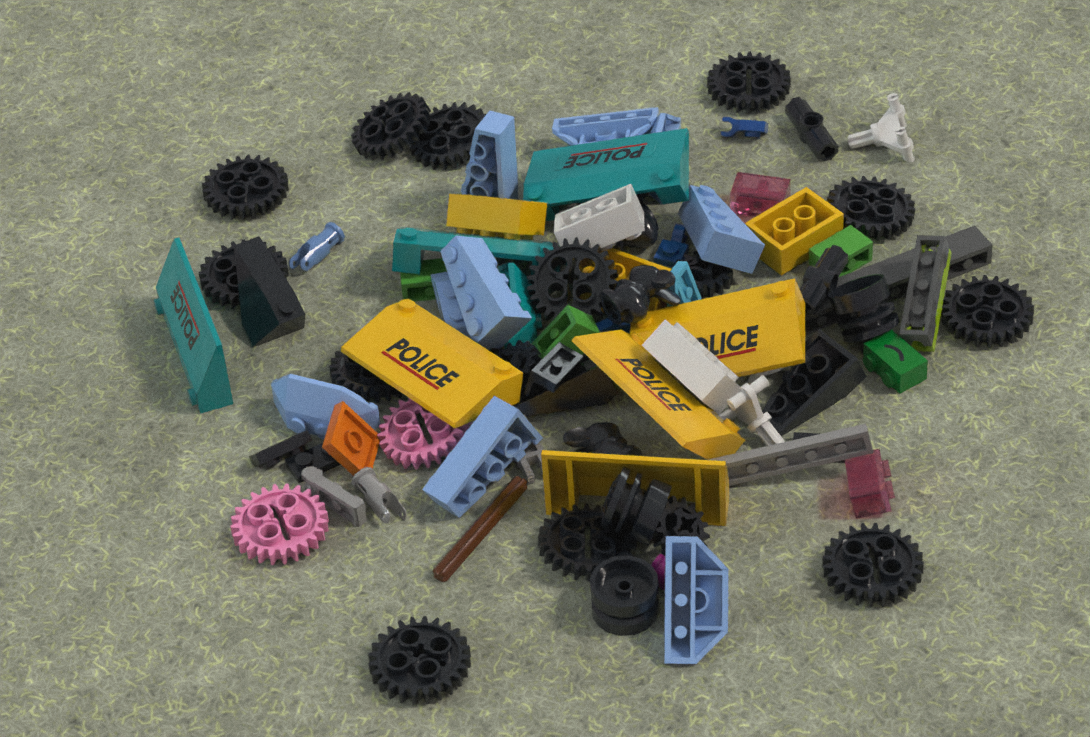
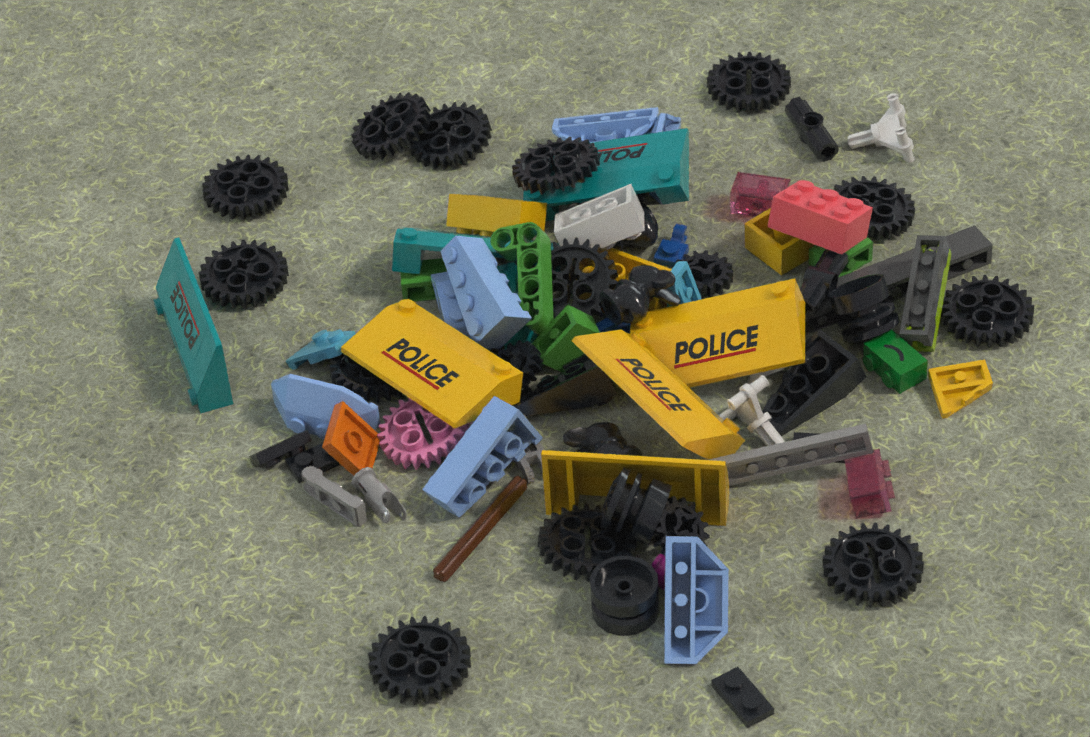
bright pink gear [230,483,329,565] -> none
black wedge [234,236,306,347] -> none
medium blue piece [289,222,345,271] -> none
light blue wedge [461,111,519,200] -> none
black panel [524,342,584,397] -> none
white brick [642,319,740,414] -> none
light blue wedge [678,185,765,274] -> none
blue plate [721,117,769,138] -> none
none -> medium azure wing [286,329,356,370]
none -> bright green beam [490,222,554,334]
none -> black gear [512,137,600,195]
none -> black plate [711,667,774,728]
none -> coral brick [768,180,873,255]
none -> yellow wing [928,359,993,419]

